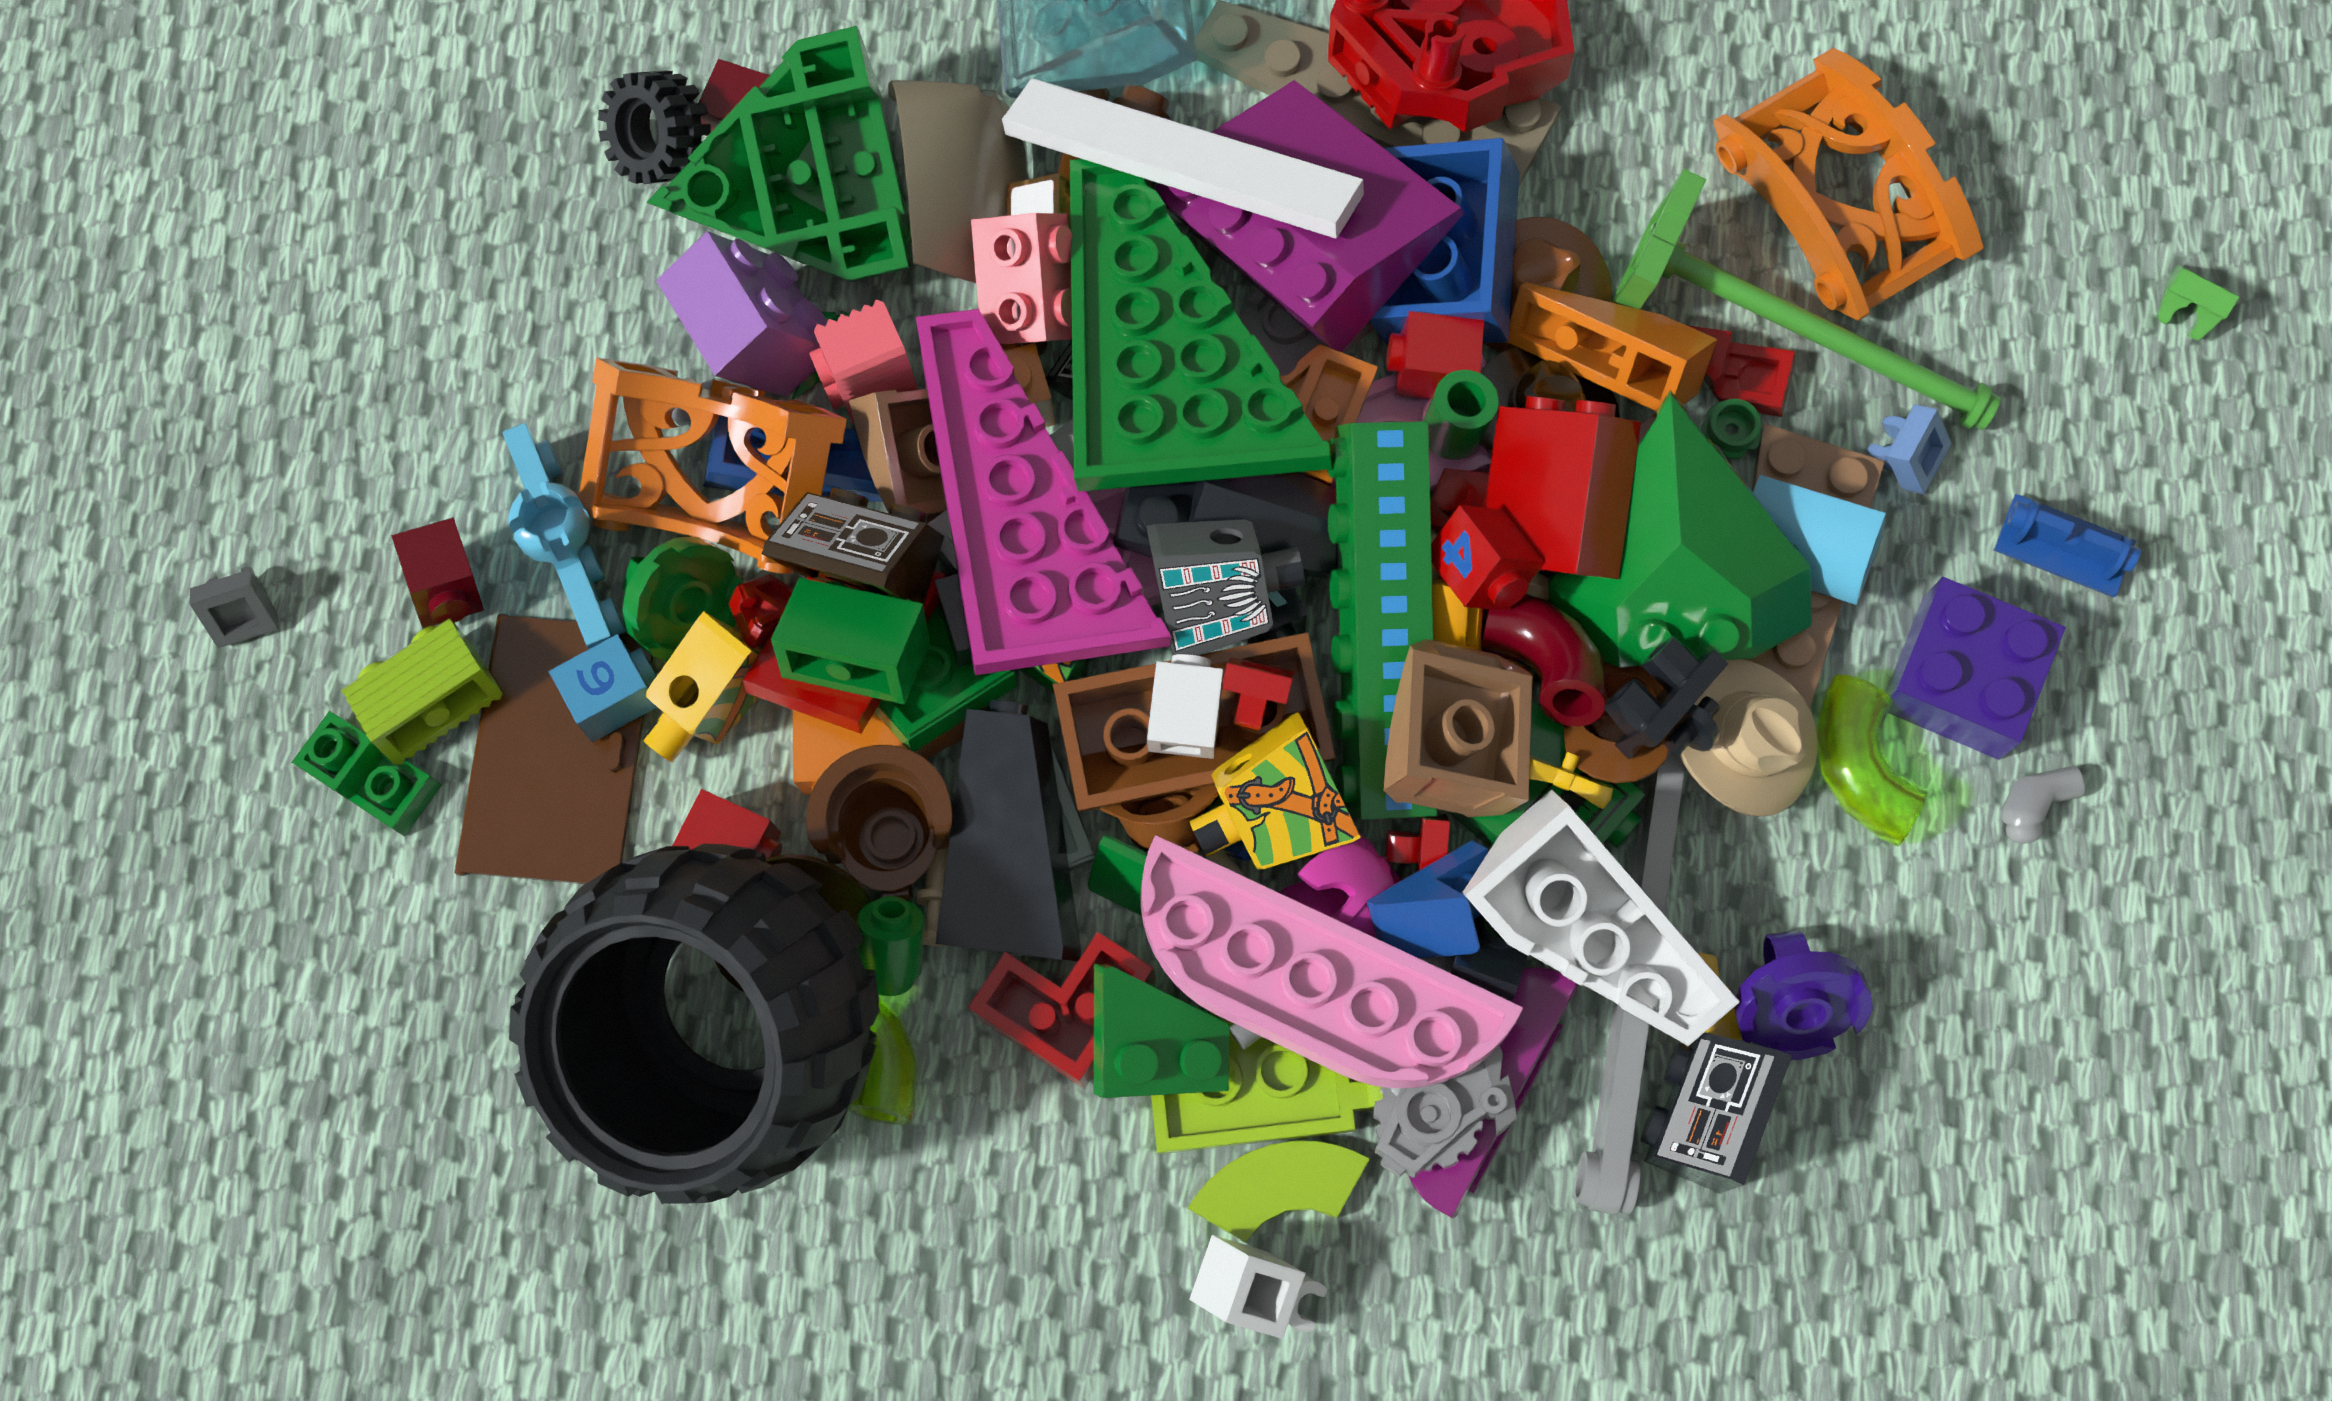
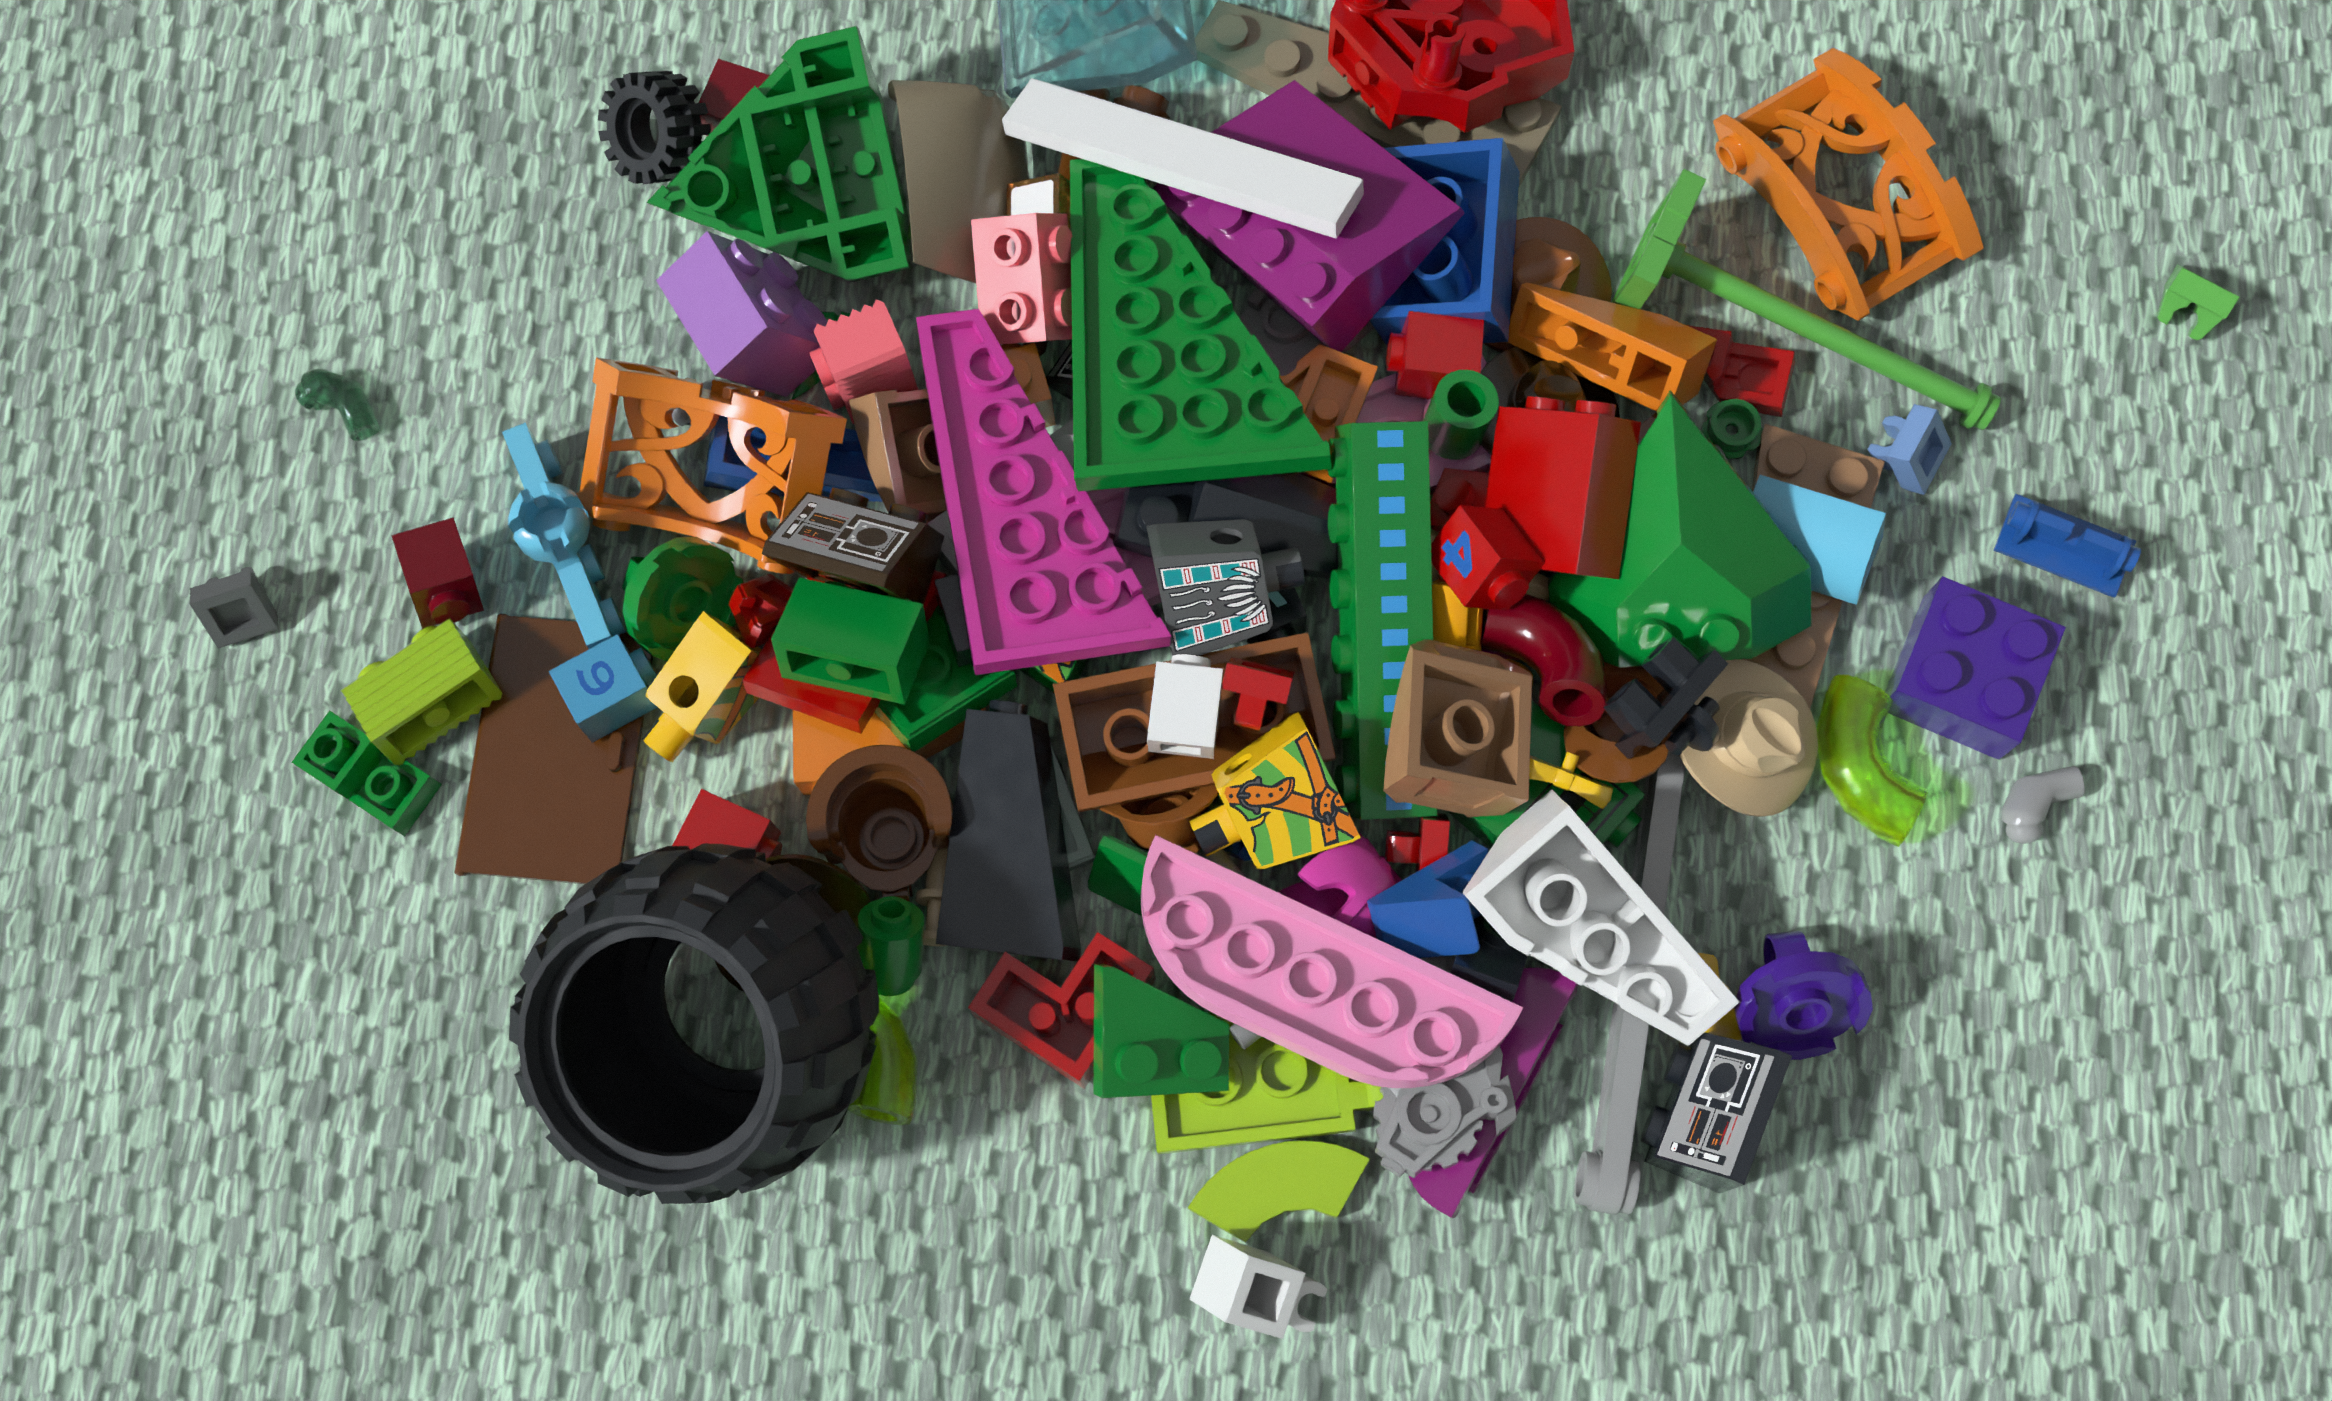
none -> clear green arm [295,368,380,441]

